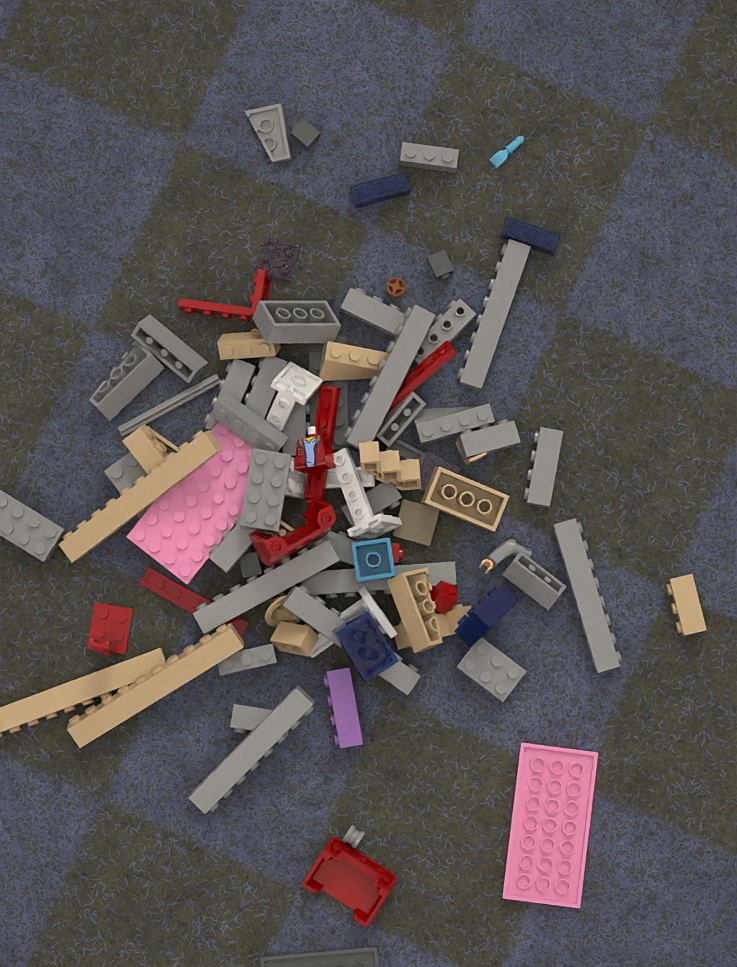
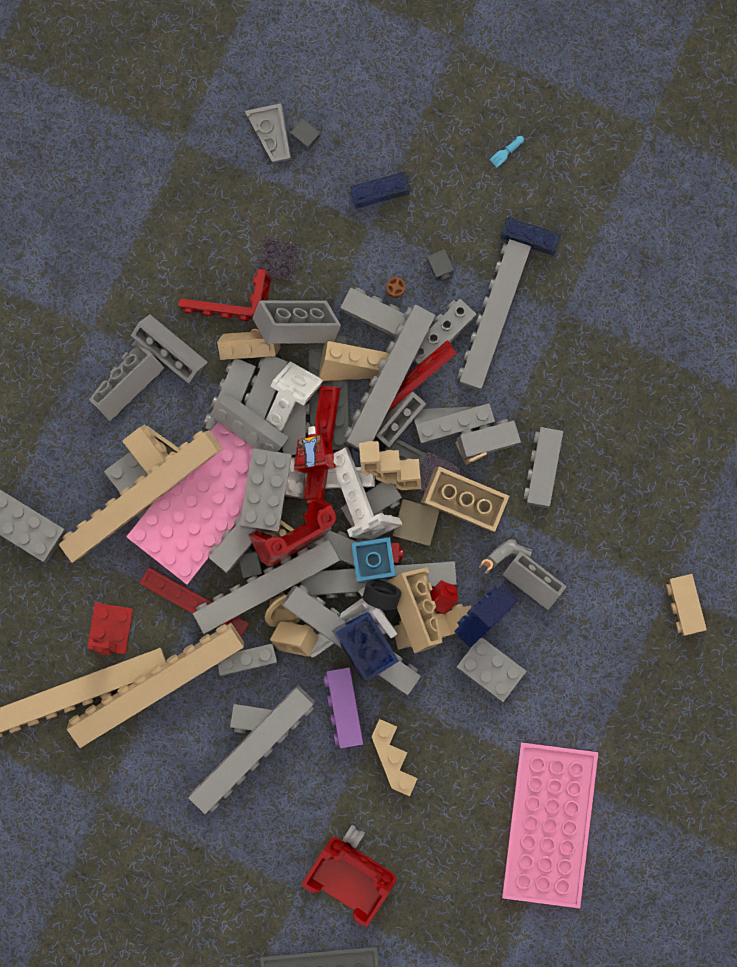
light grey axle [118,374,221,437] -> none
light grey brick [400,142,459,173] -> none
light grey brick [552,518,622,674] -> none
none -> black tyre [362,580,402,610]
none -> tan brick [372,719,417,796]

